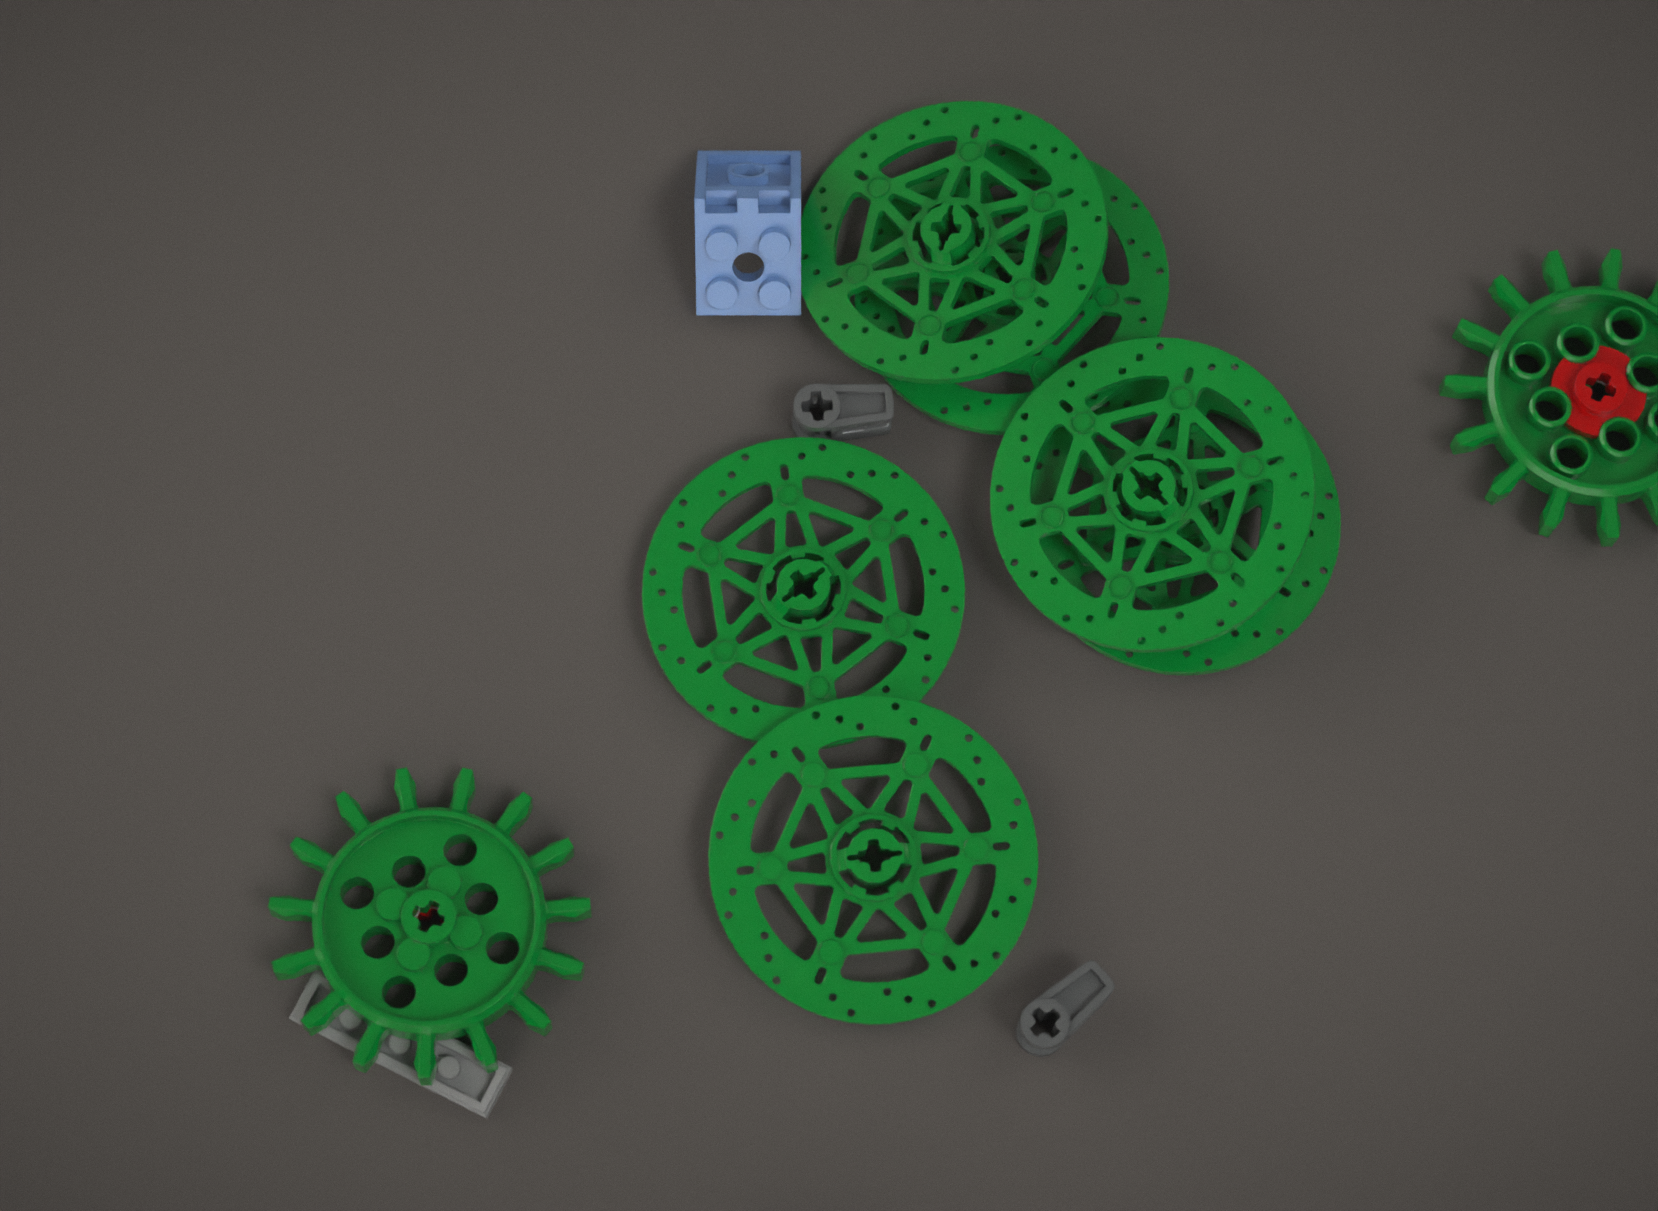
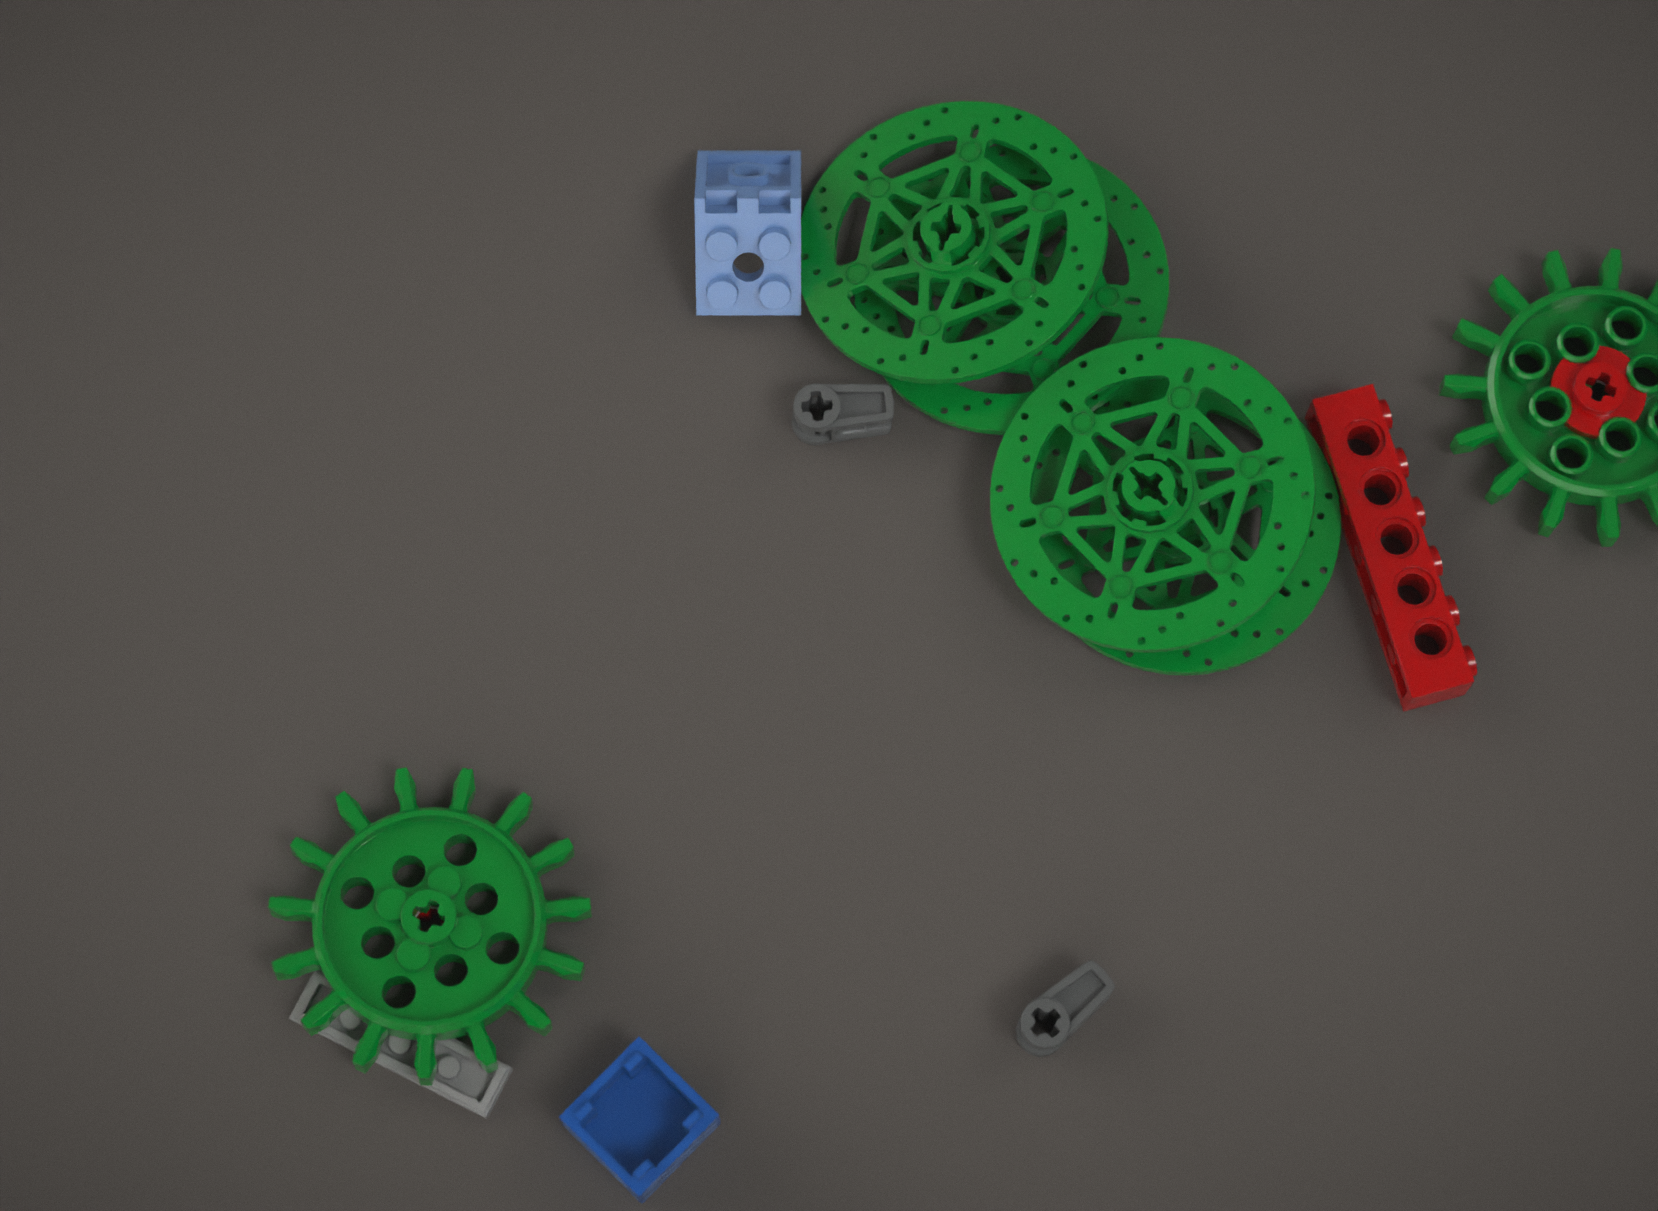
green piece [642,437,965,750] -> none
green piece [708,695,1038,1025] -> none
none -> blue container [559,1036,721,1204]
none -> red brick [1305,384,1477,712]

